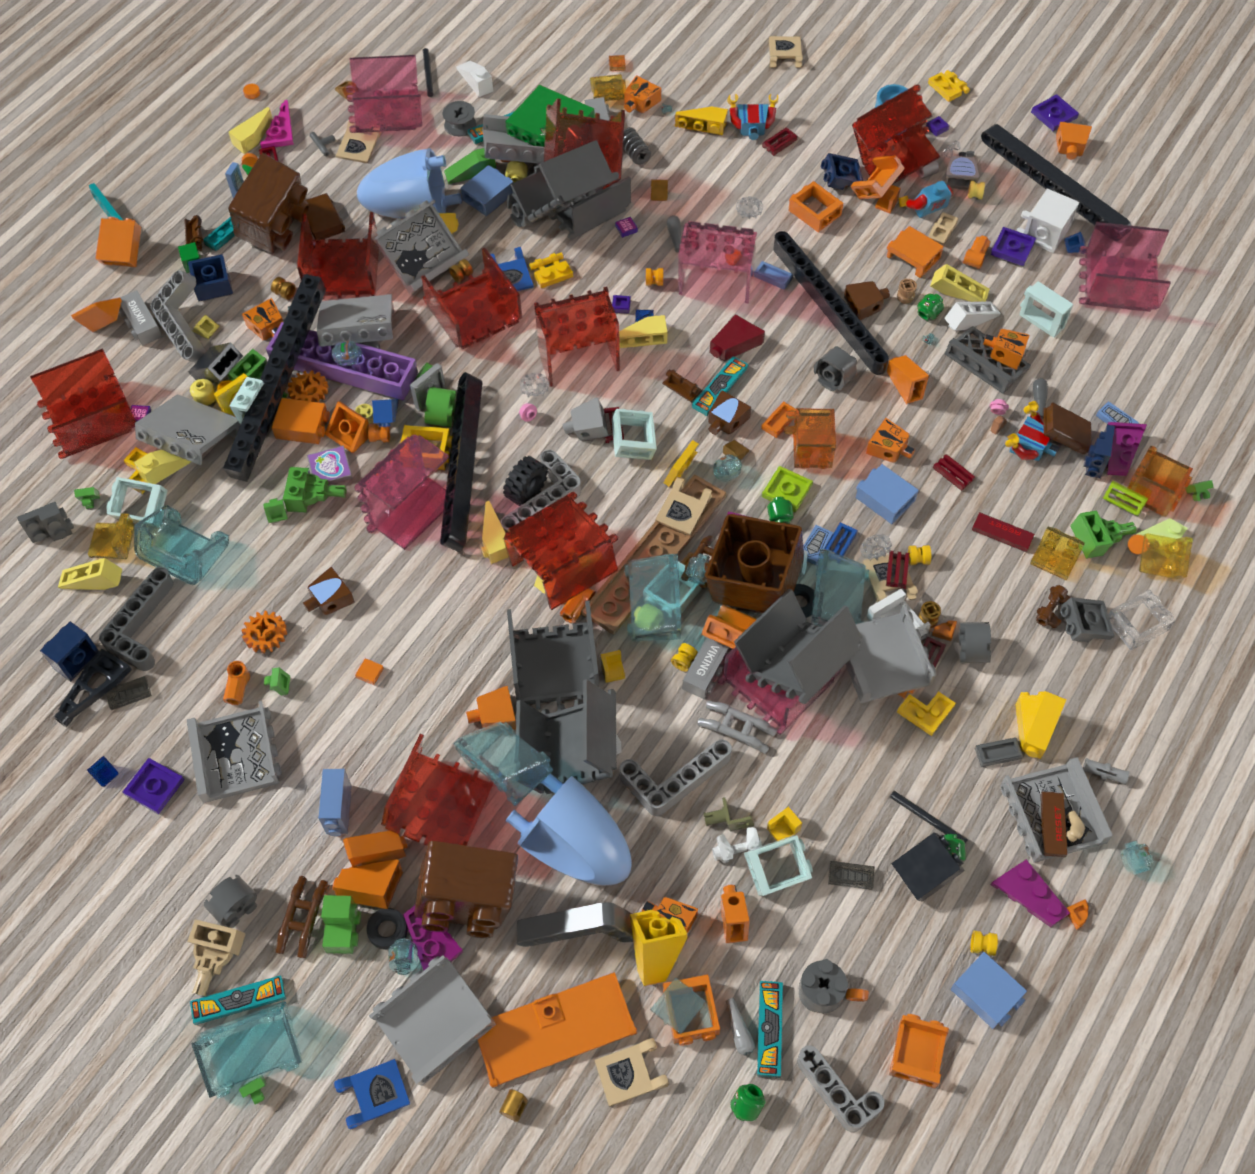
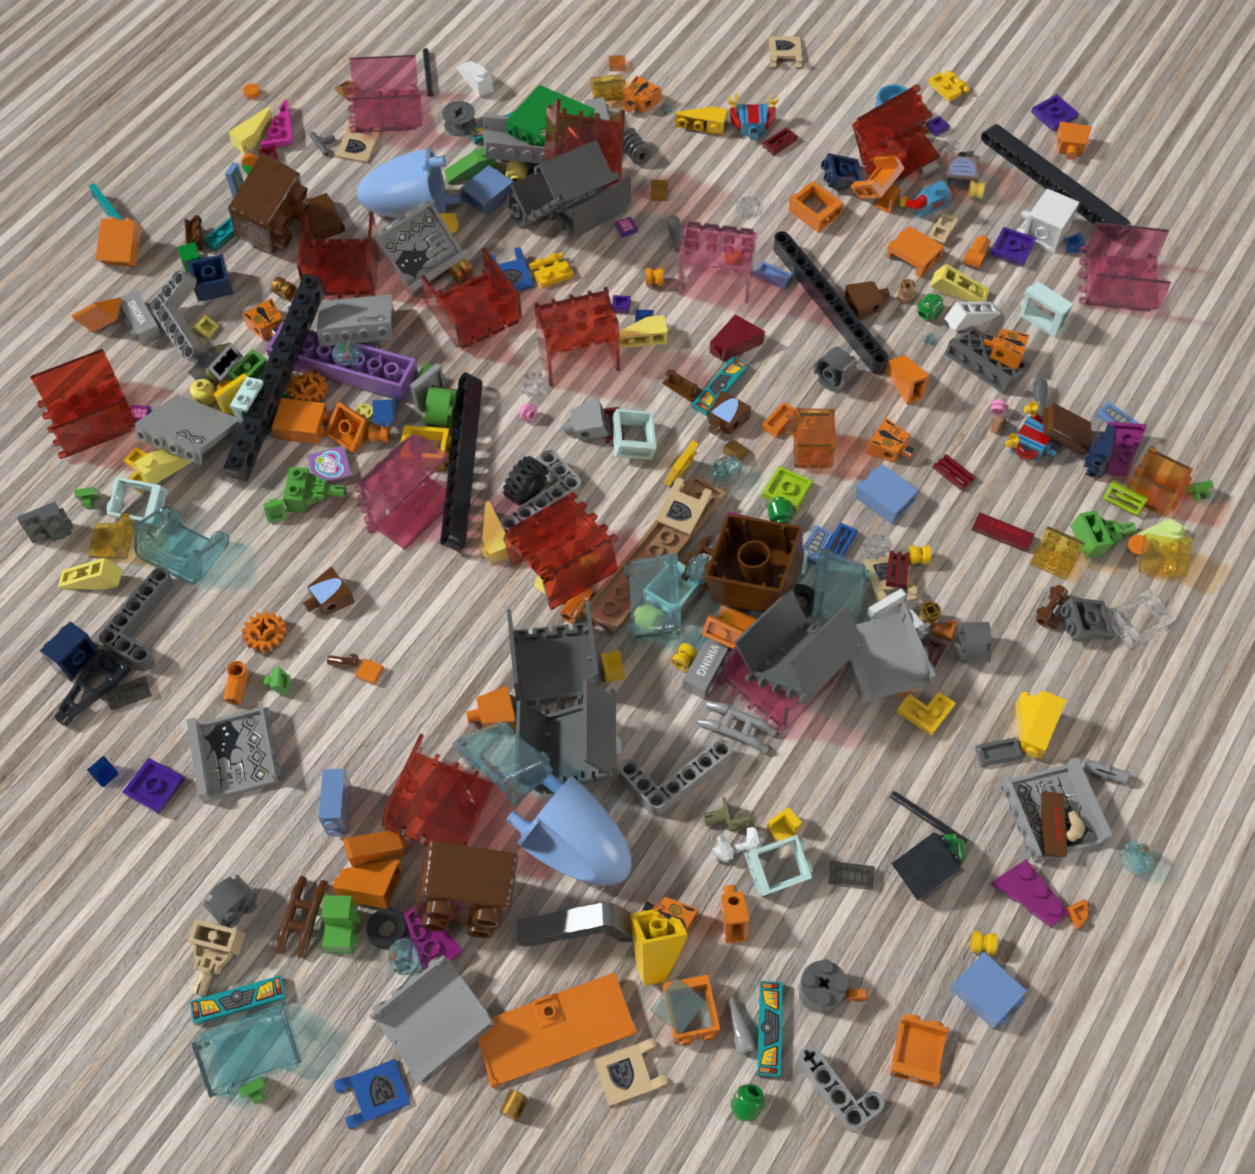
none -> reddish brown arm [327,653,359,668]

